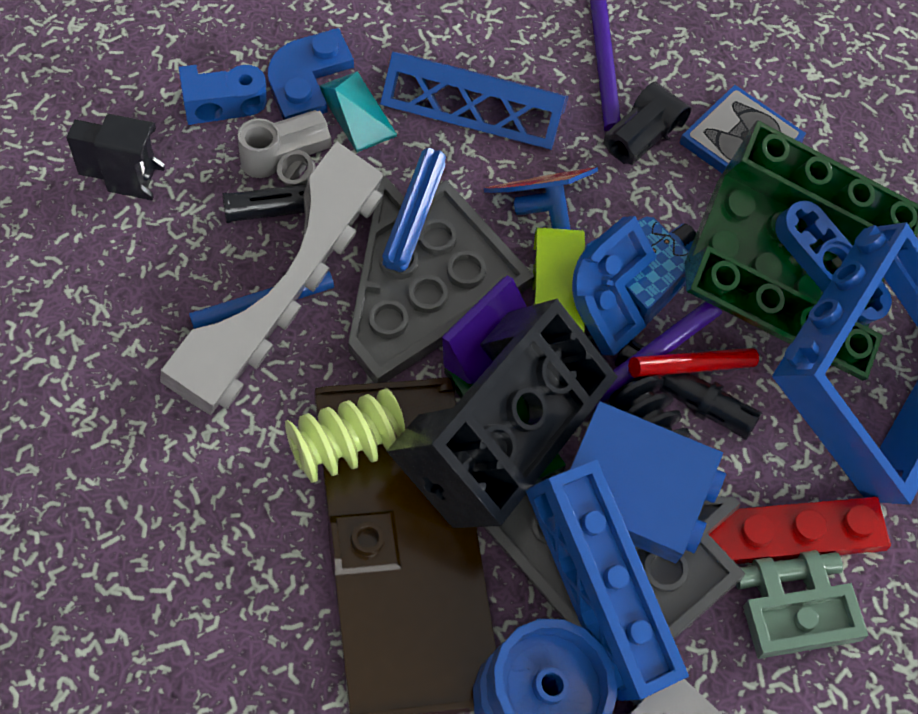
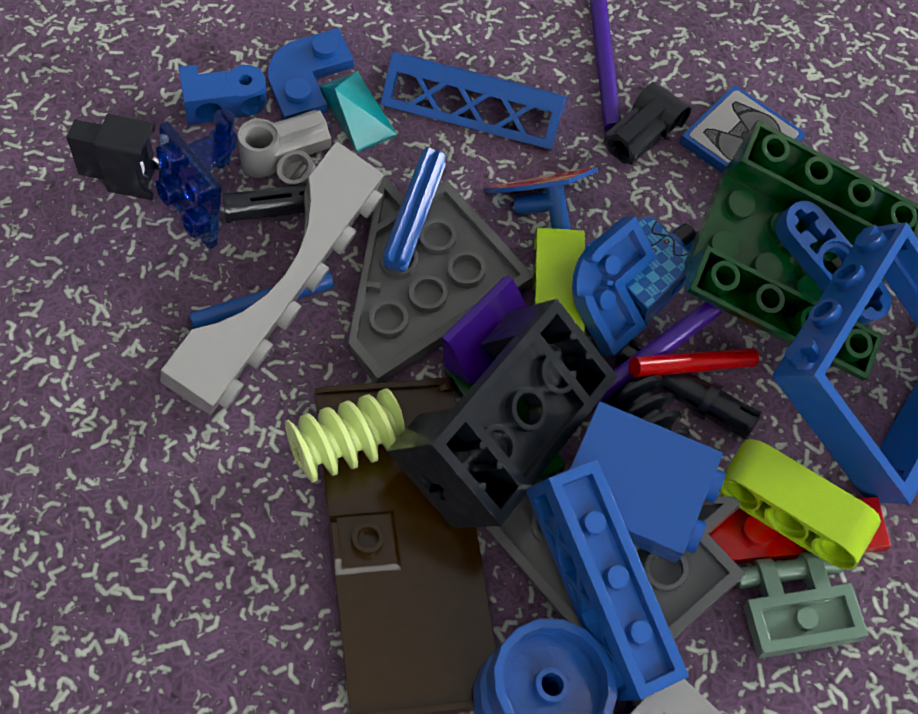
none -> clear blue plate [155,110,237,250]
none -> lime beam [720,439,881,570]

